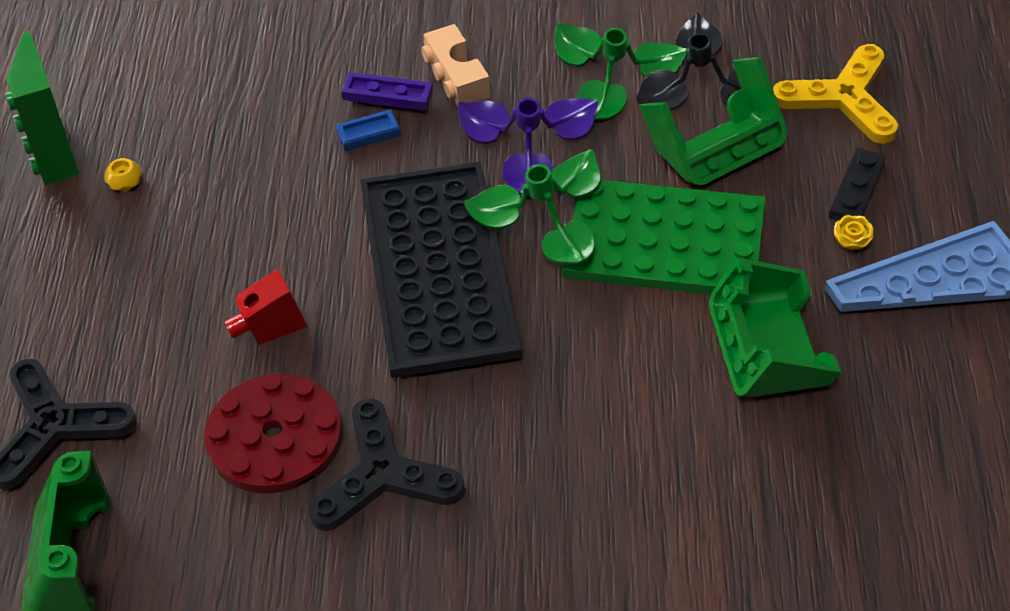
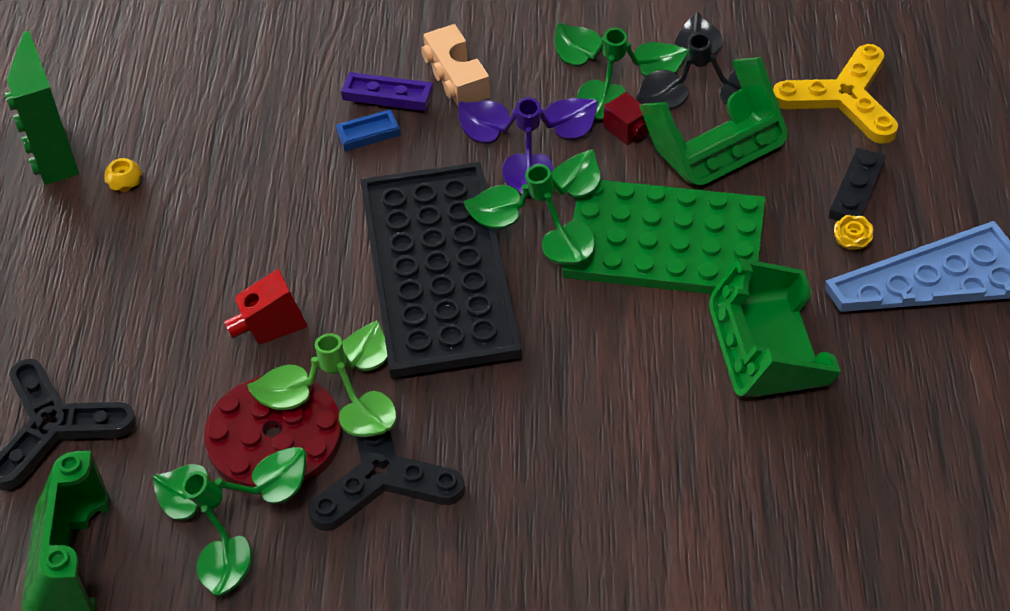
none -> green plant [153,447,306,596]
none -> bright green plant [247,320,396,437]
none -> dark red brick [603,92,649,146]

